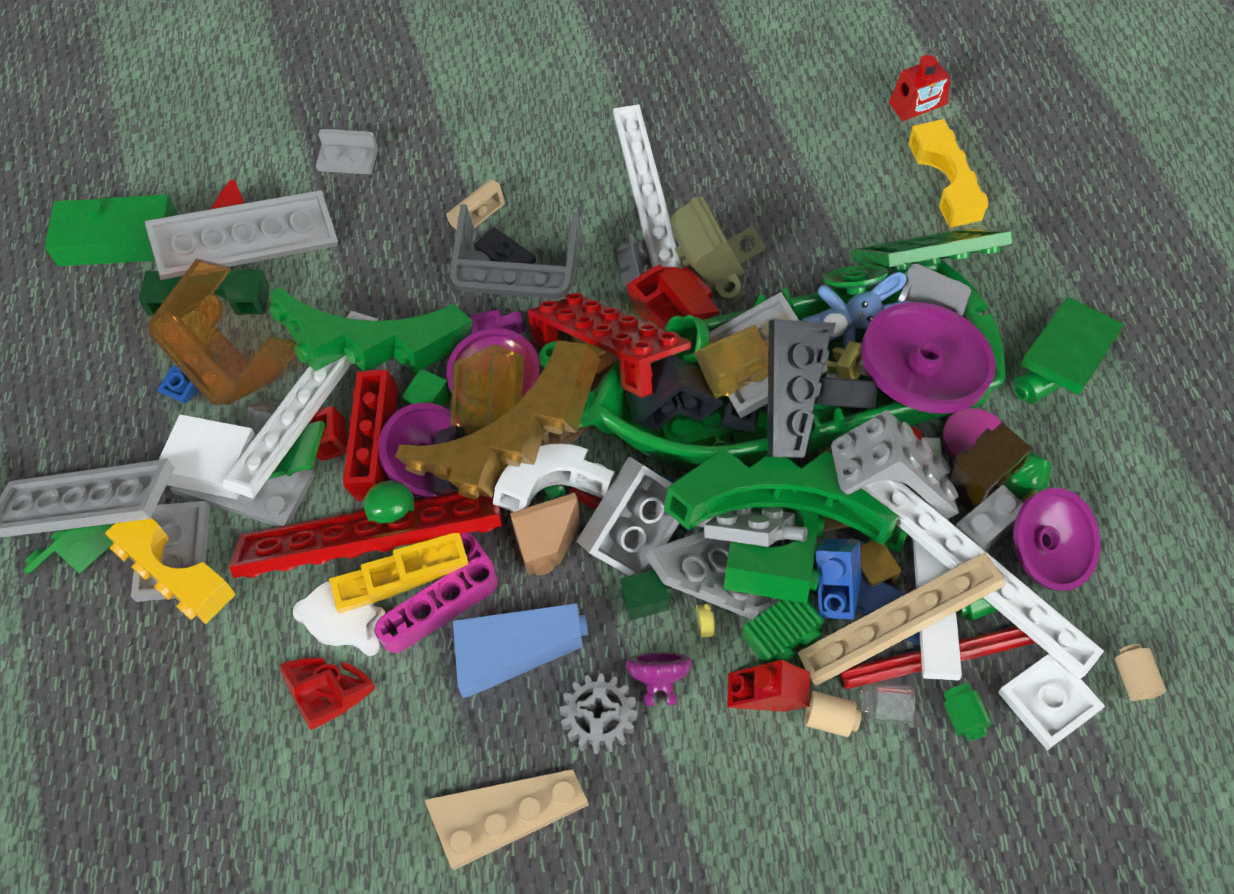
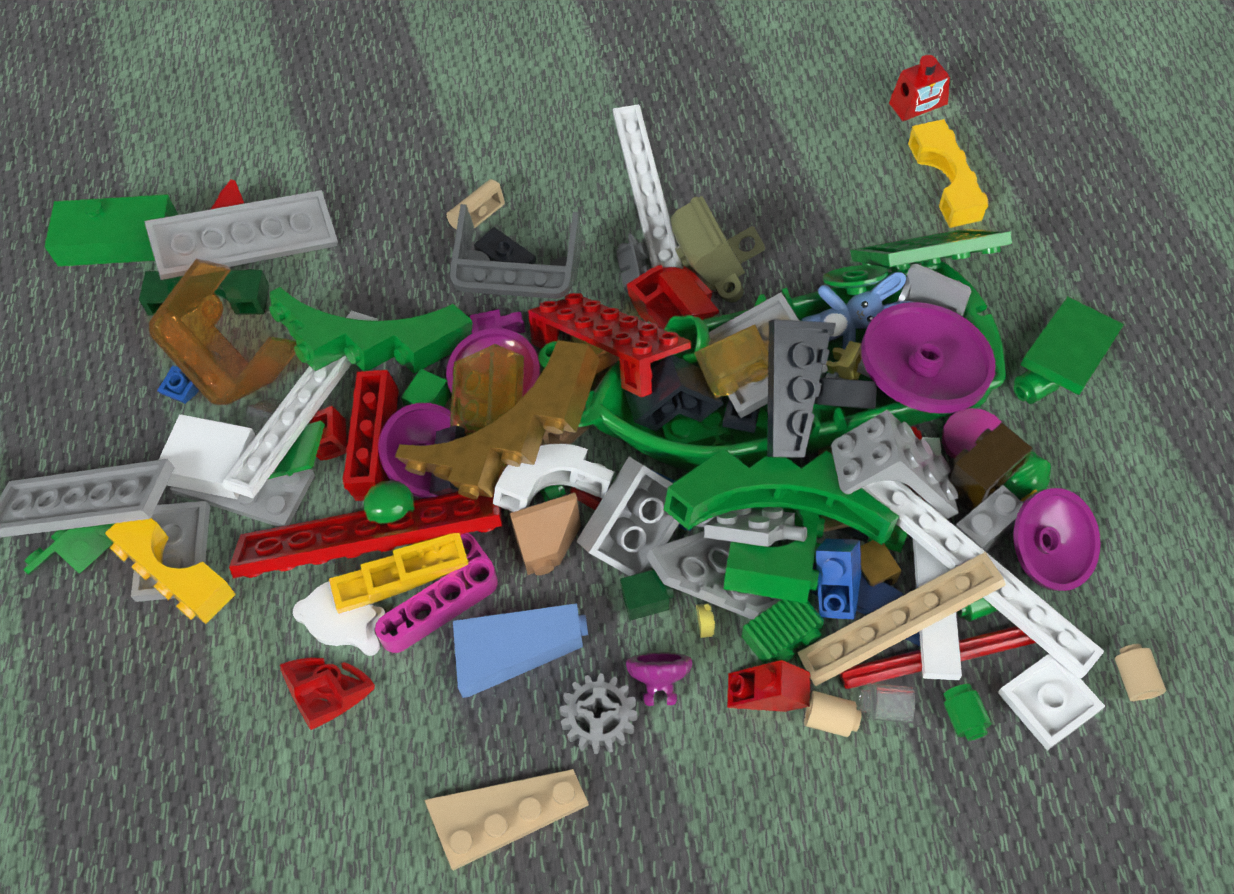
light grey bracket [316,129,378,174] -> none

